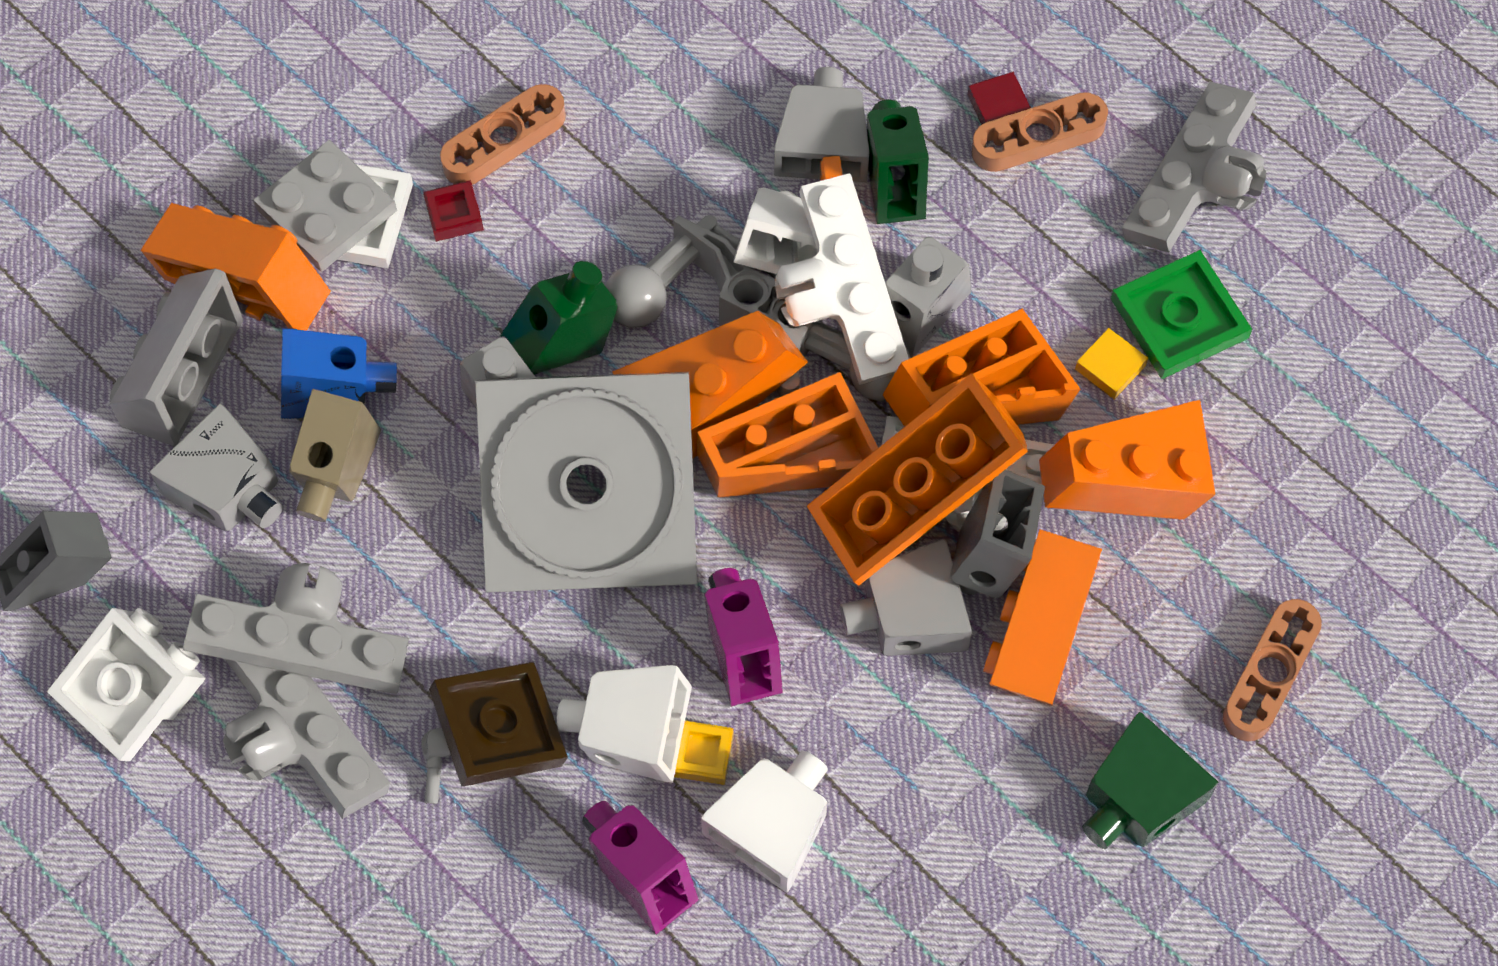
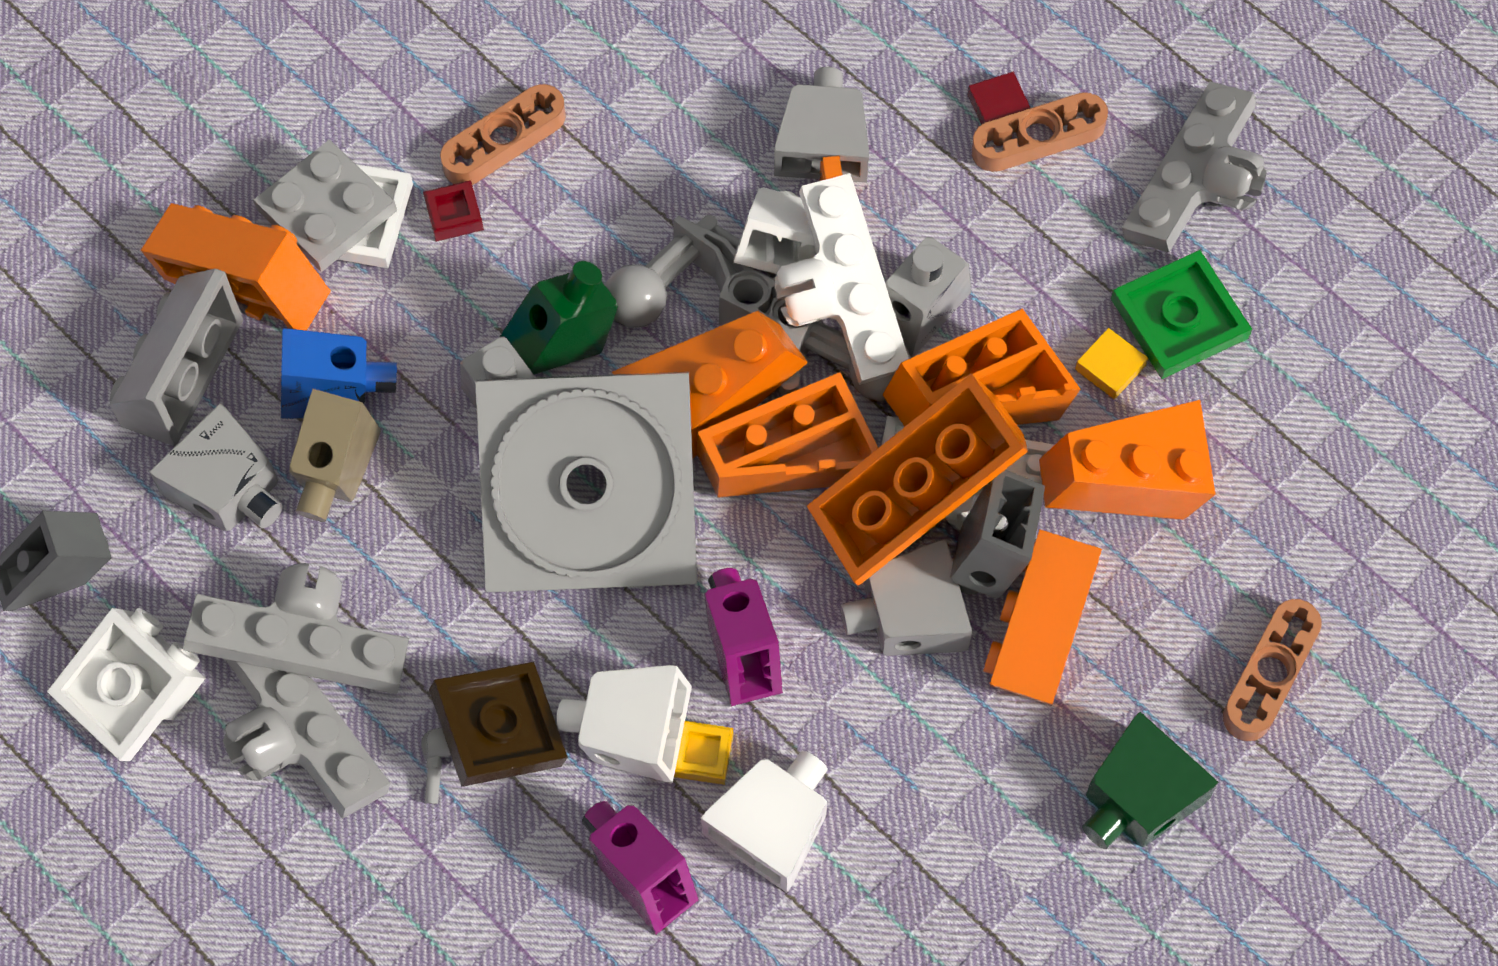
dark green torso [867,99,929,224] -> none

